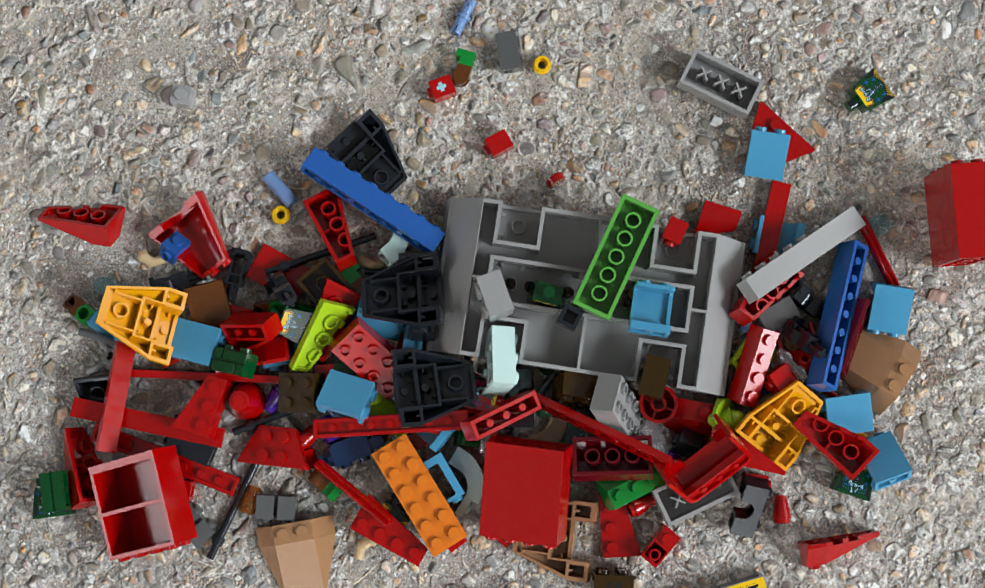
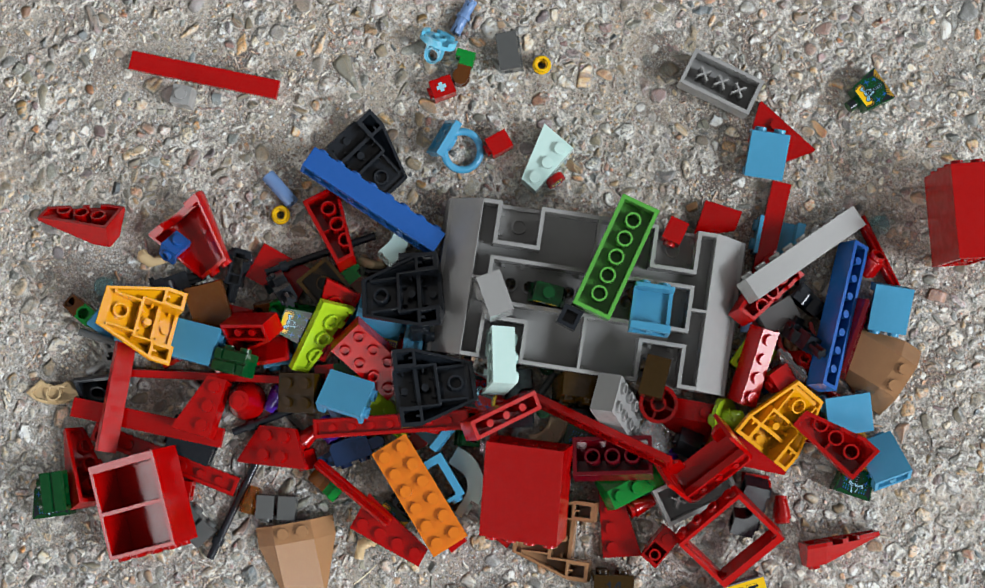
none -> tan tile [26,379,79,405]
none -> red tile [128,50,281,100]
none -> medium azure tile [420,27,458,64]
none -> dark azure tile [426,120,484,174]
none -> light aqua wedge [521,123,573,194]
none -> red window [675,485,785,588]
none -> red brick [863,249,886,278]

